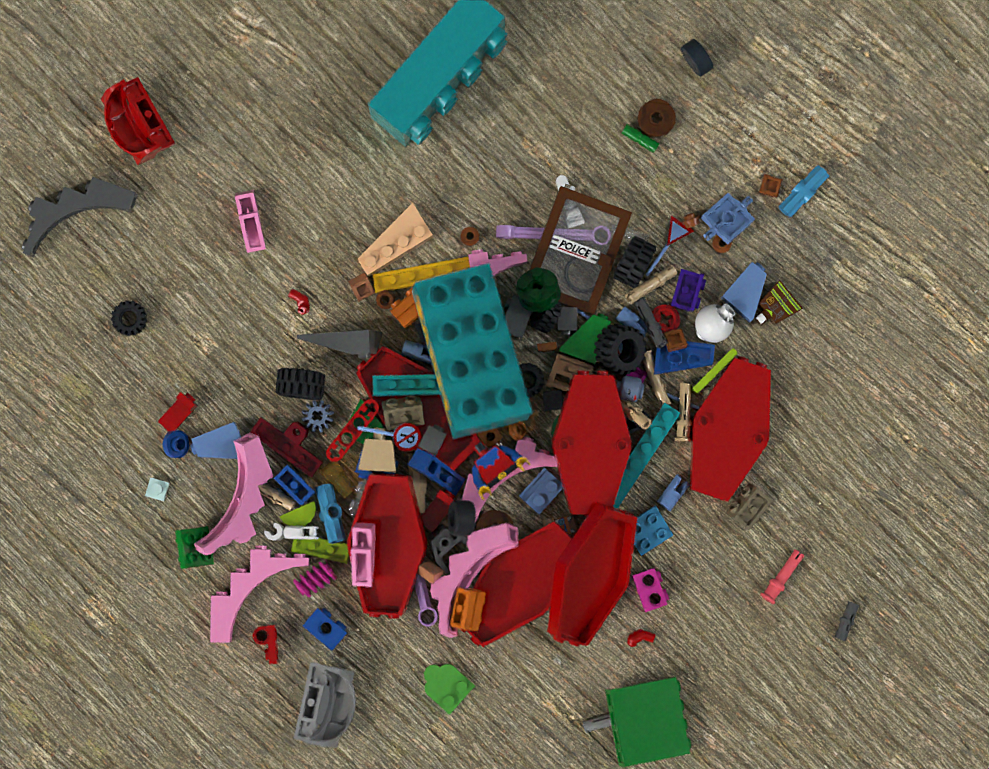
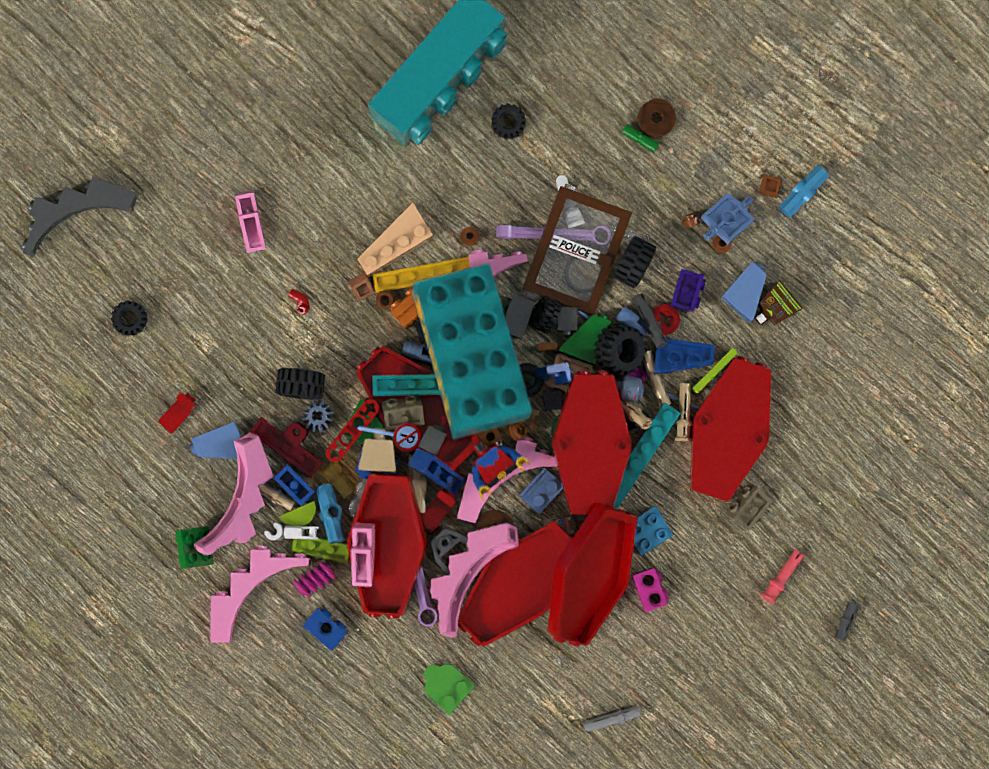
red piece [101,77,175,165] -> none
light aqua plate [145,477,170,501] -> none
blue plate [163,430,189,458] -> none
red plate [253,624,279,664] -> none
light grey piece [294,662,356,748] -> none
dark grey wedge [297,330,383,358] -> none
nougat slope [417,561,445,584] -> none
black tyre [448,500,476,536] -> none
orange brick [450,587,485,631] -> none
dark green wheel [516,267,561,312] -> none
green panel [605,677,691,767] -> none
tan pin [625,265,677,305] -> none
red arm [627,629,656,647] -> none
light blue piece [646,216,694,276] -> none
medium blue hinge [657,474,690,511] -> none
dark orange tile [663,328,688,352] -> none
black wheel [681,39,713,77] -> none
white brick [695,304,735,343] -> none
none -> black tyre [491,103,526,140]
none -> blue bracket [534,362,572,386]

